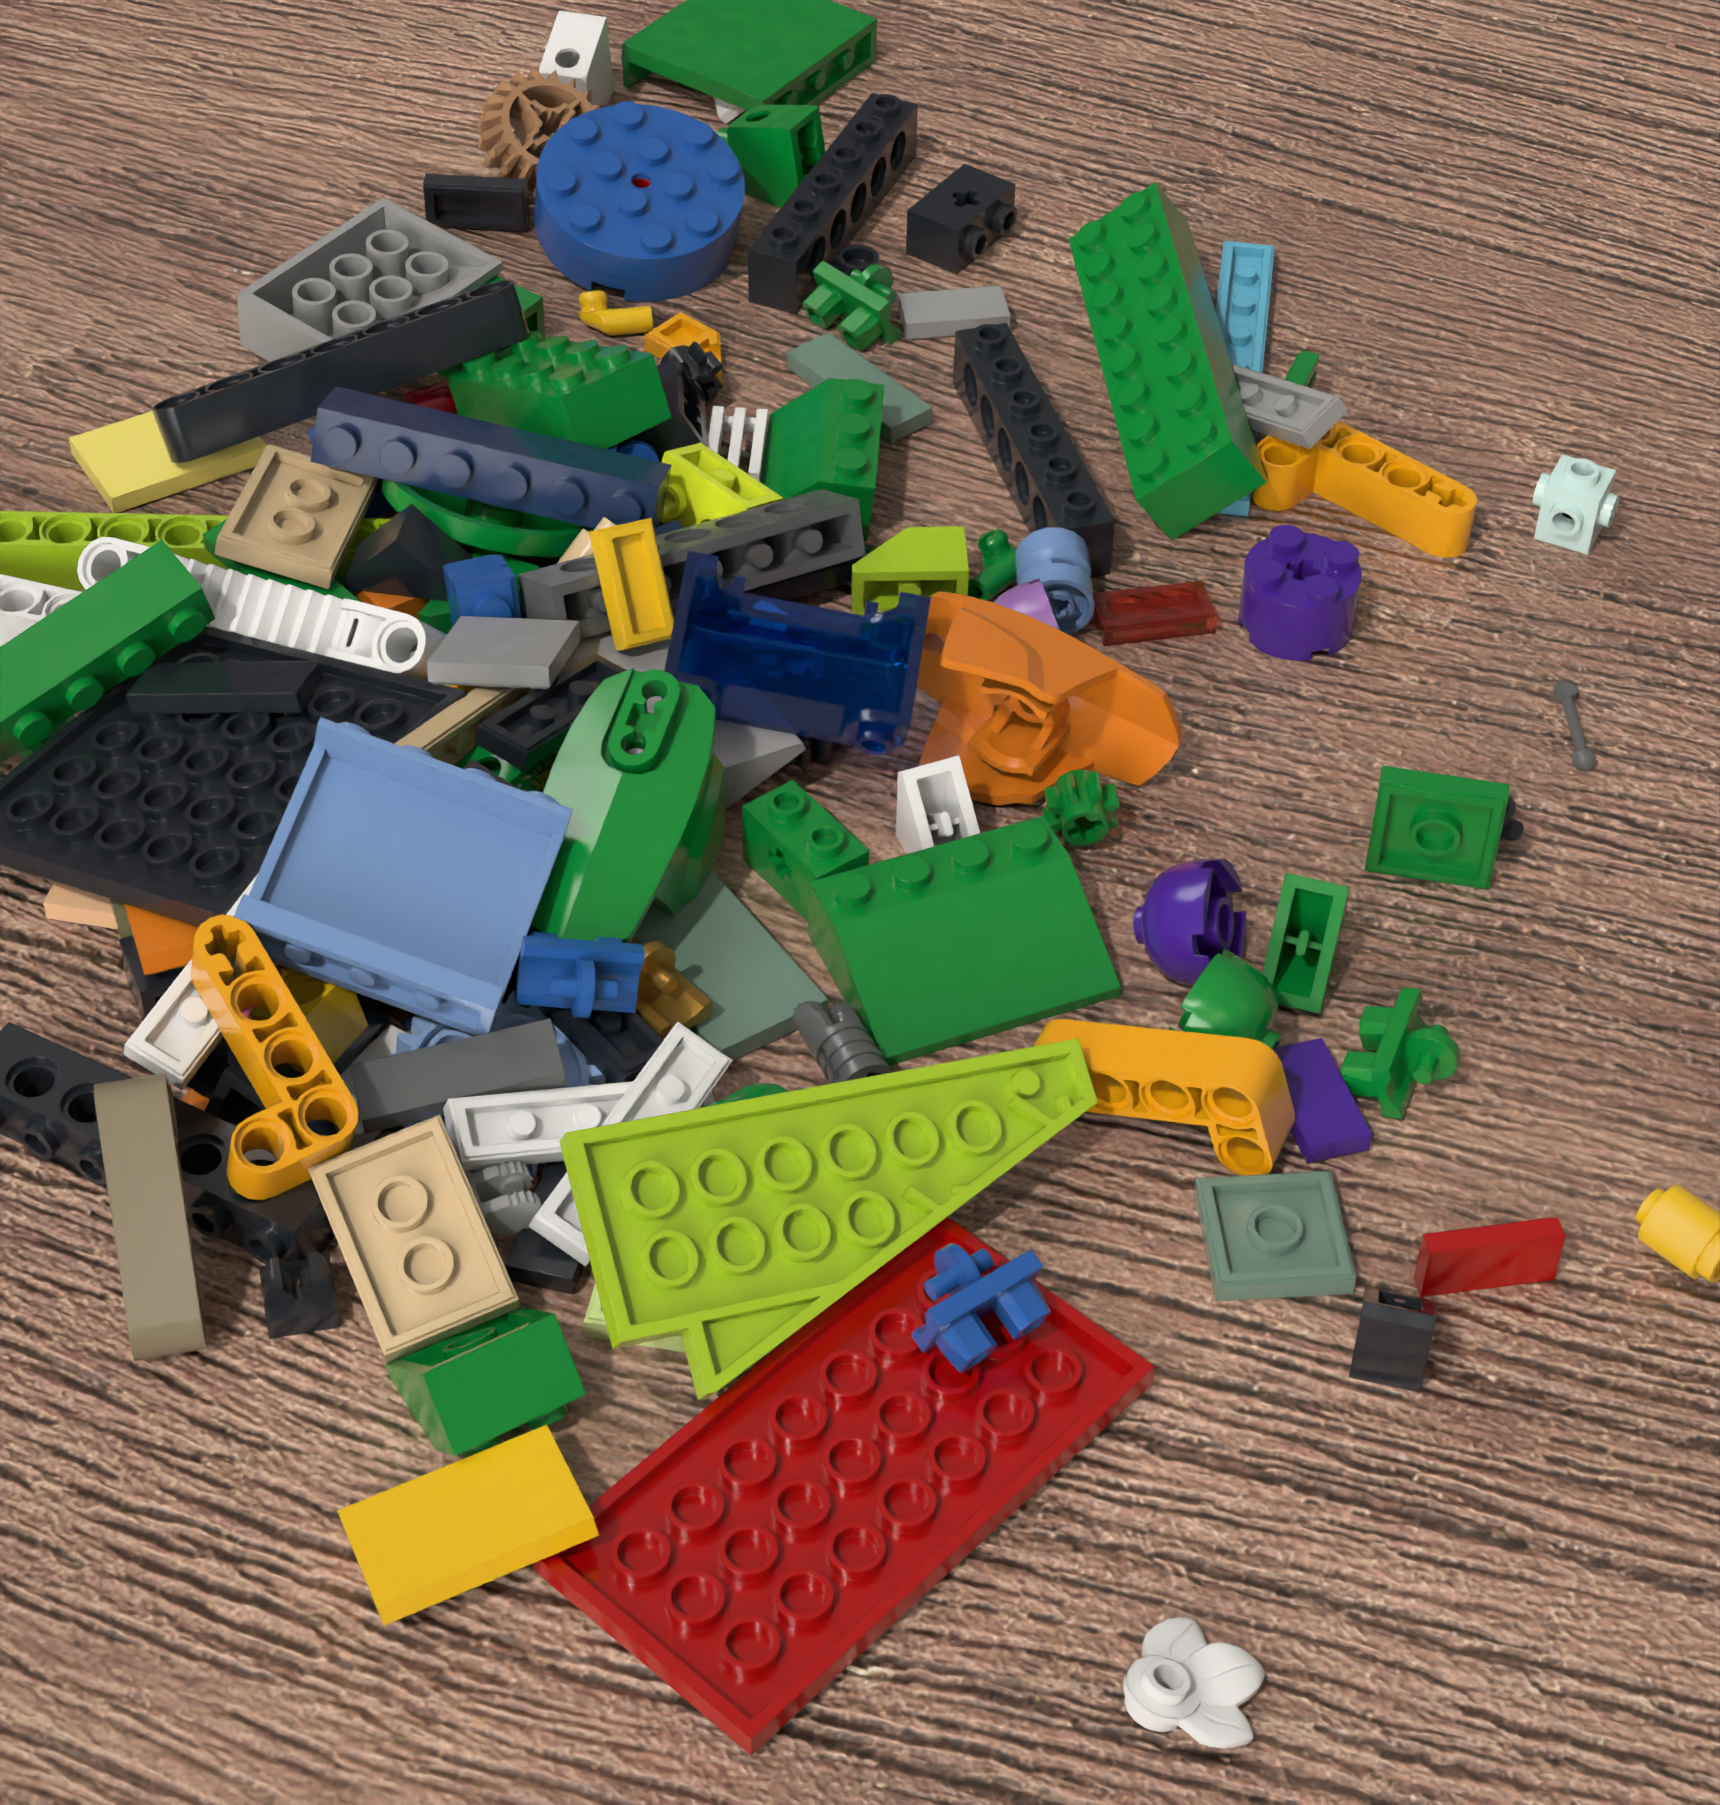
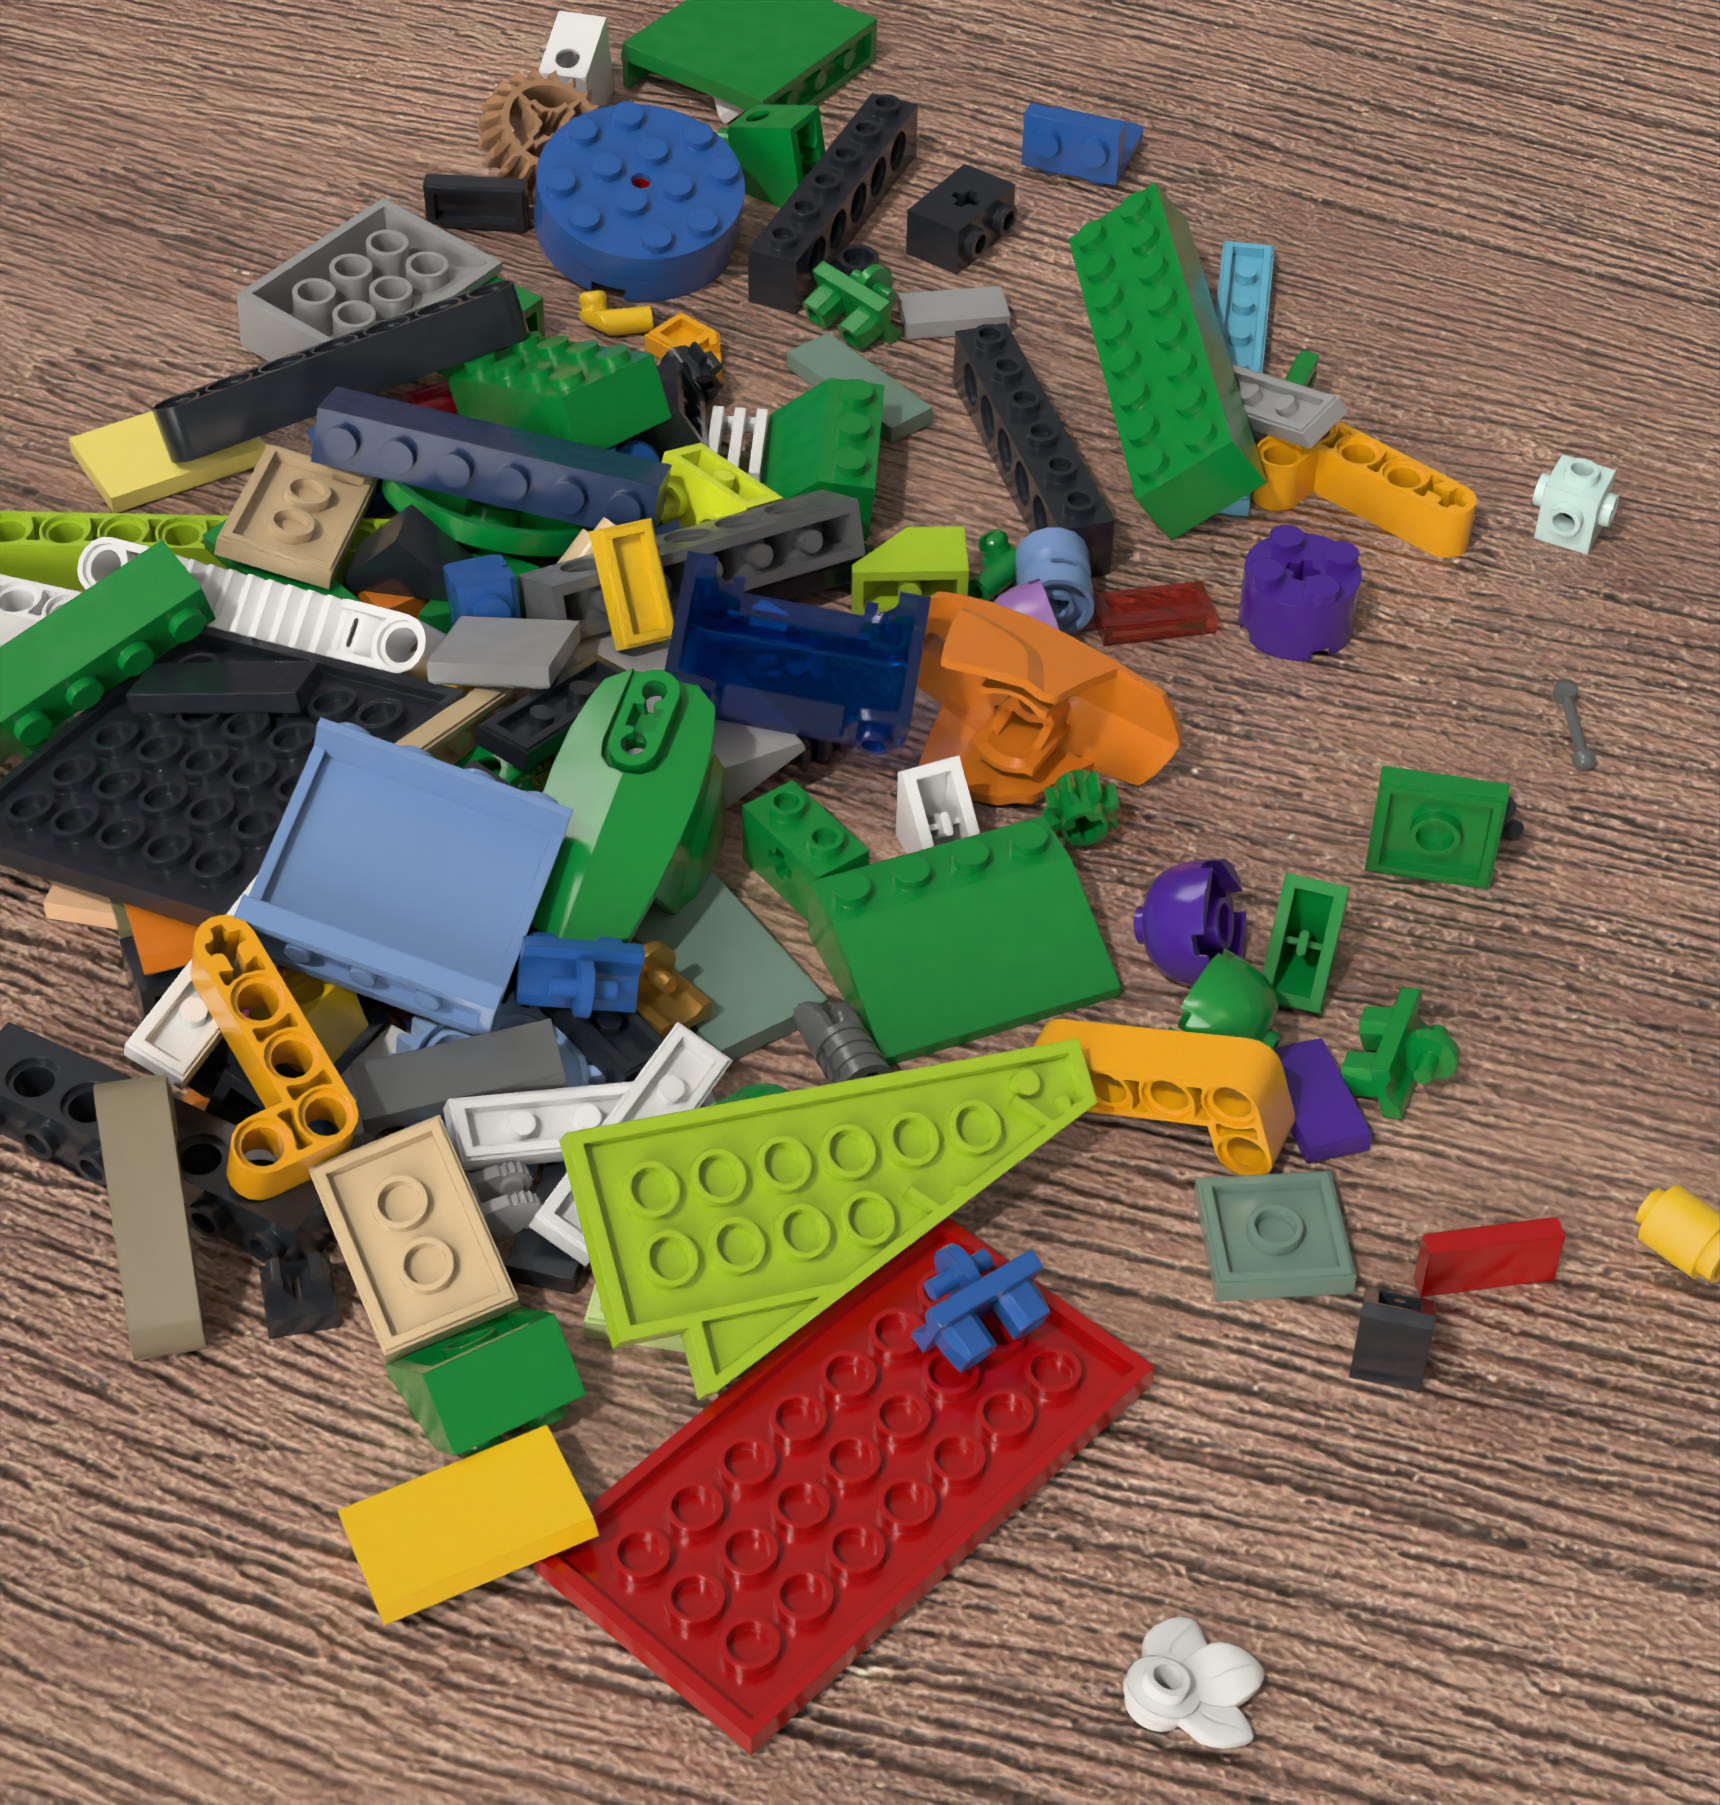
none -> blue bracket [1021,103,1143,185]

